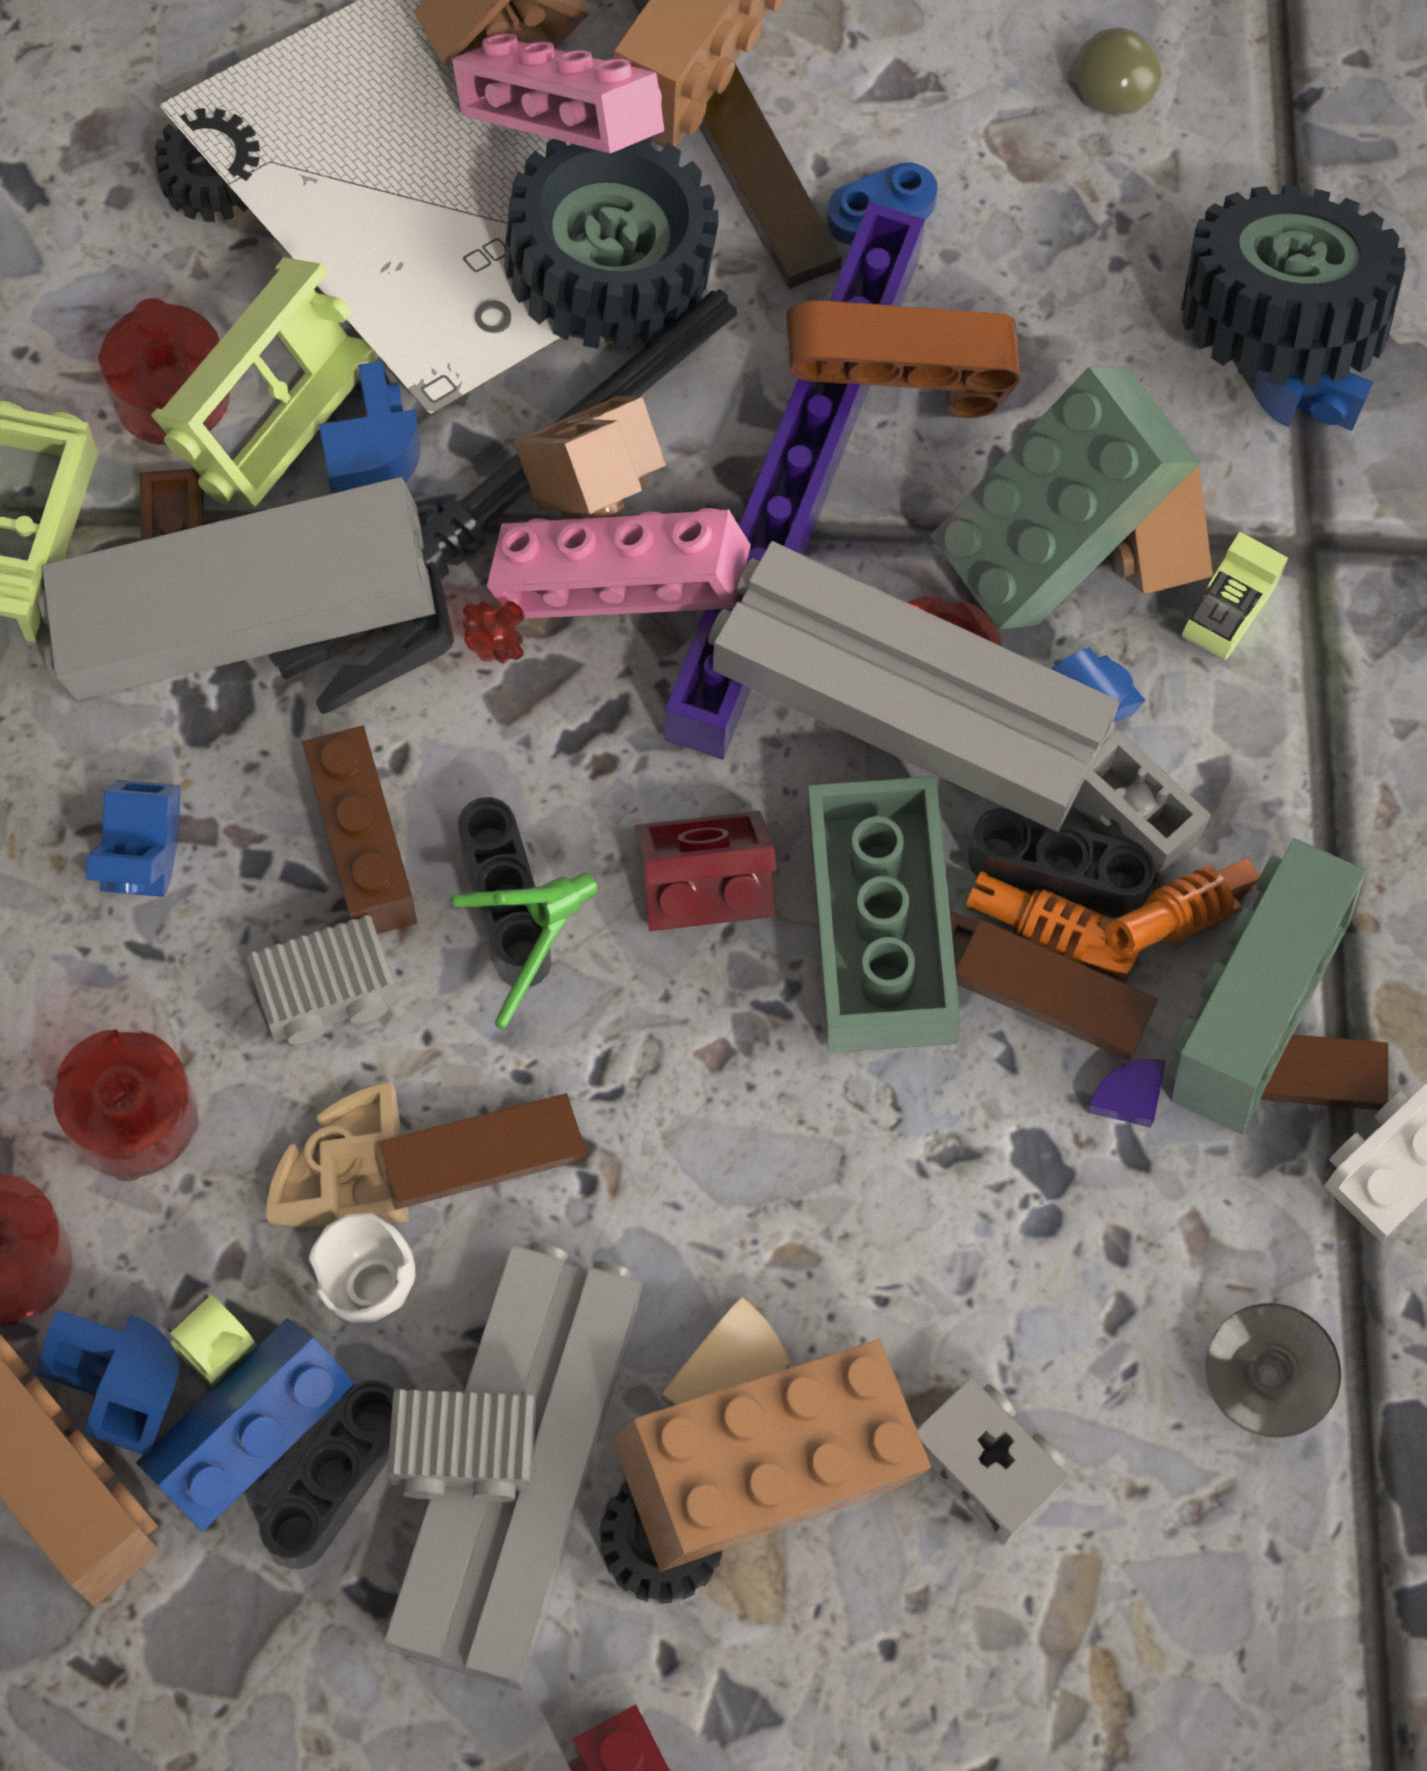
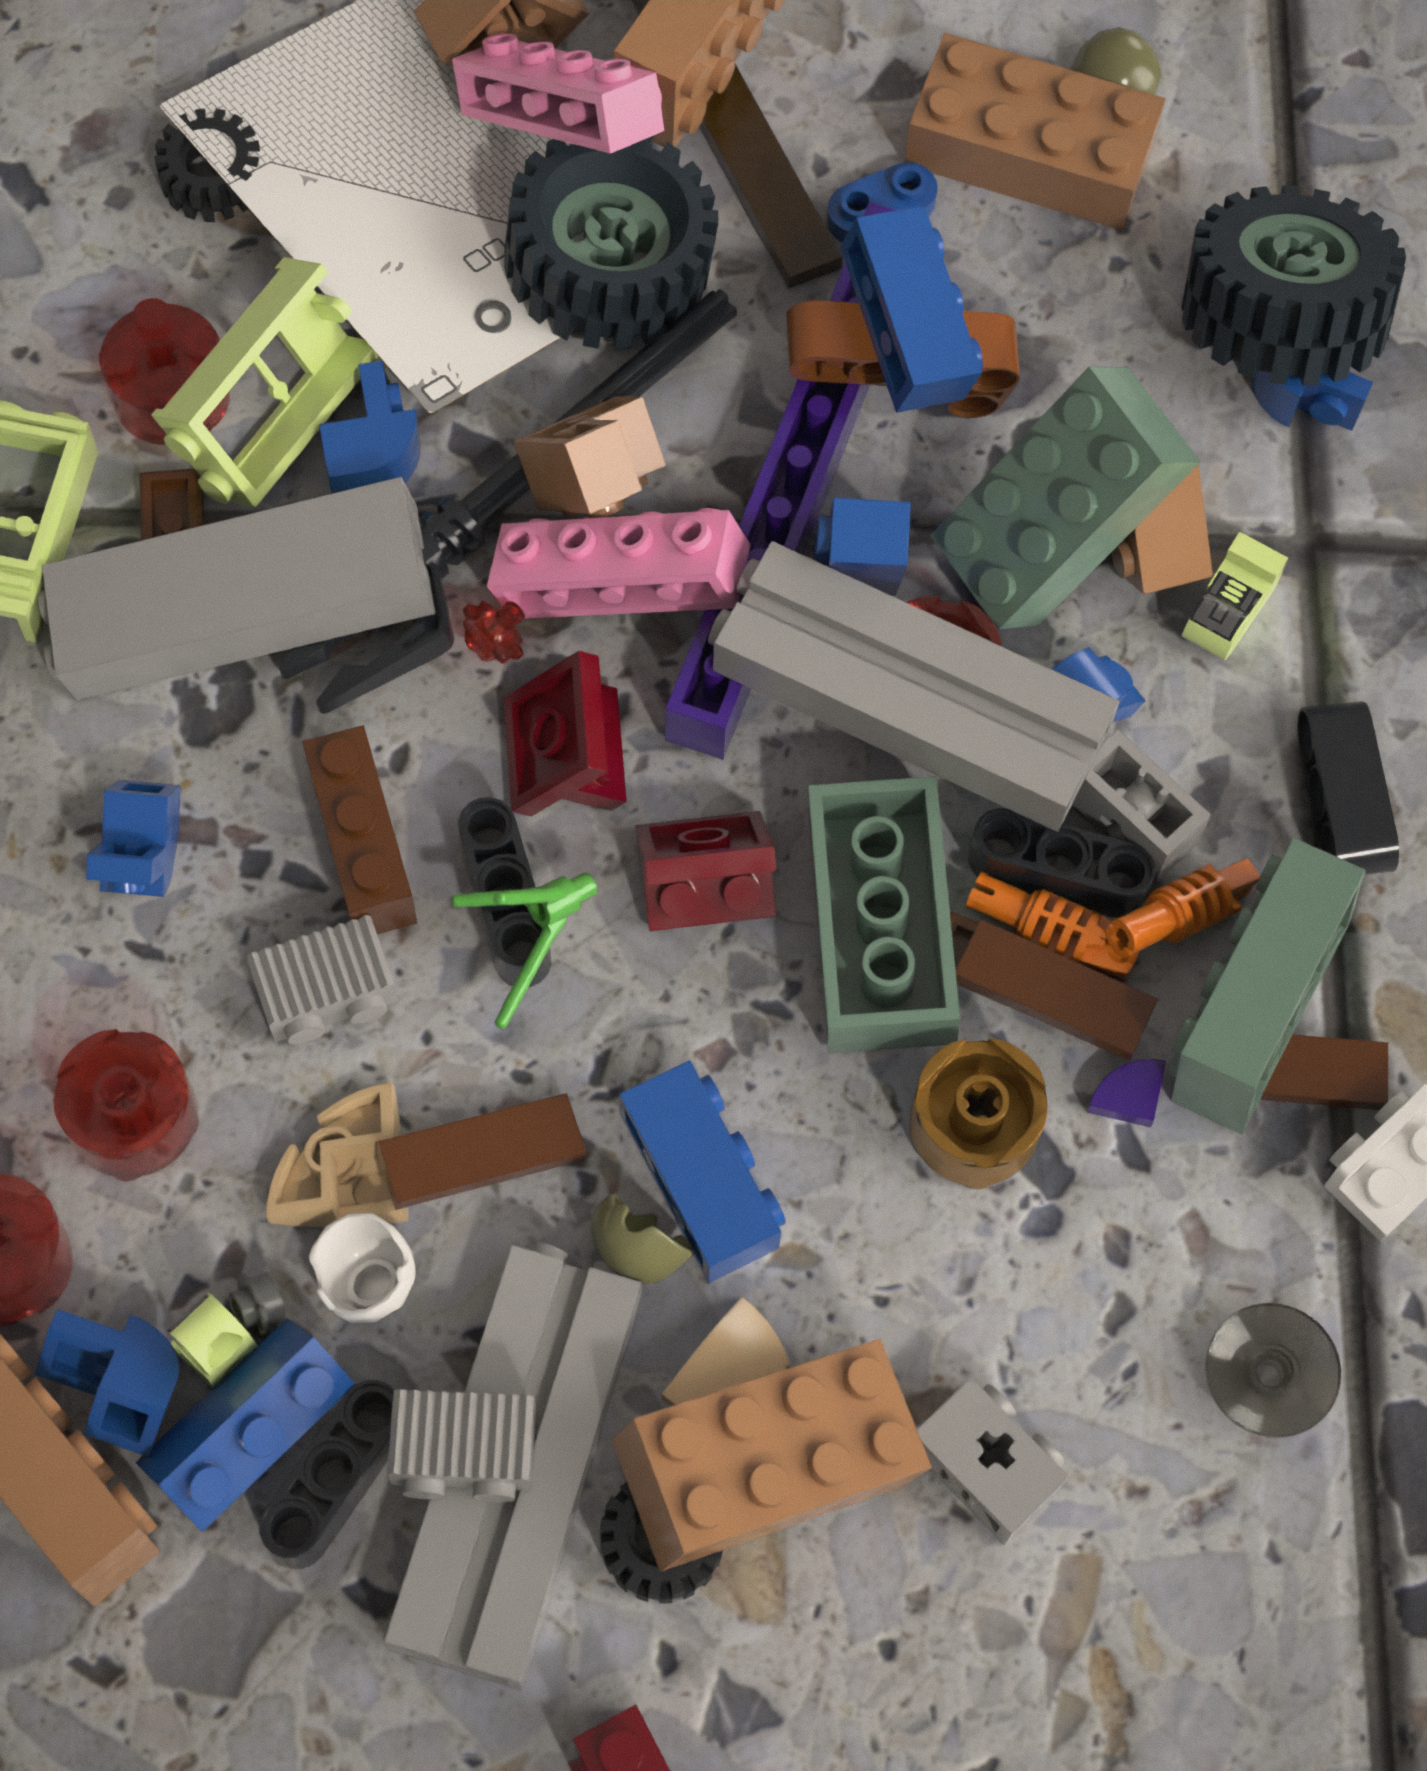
none -> dark grey plate [229,1272,286,1337]
none -> dark red bracket [503,650,627,817]
none -> olive hair [591,1193,695,1285]
none -> blue brick [619,1060,786,1284]
none -> blue brick [813,498,911,596]
none -> blue brick [840,206,983,413]
none -> medium nougat brick [904,32,1166,231]
none -> pearl gold brick [909,1038,1048,1190]
none -> black beam [1297,701,1399,875]

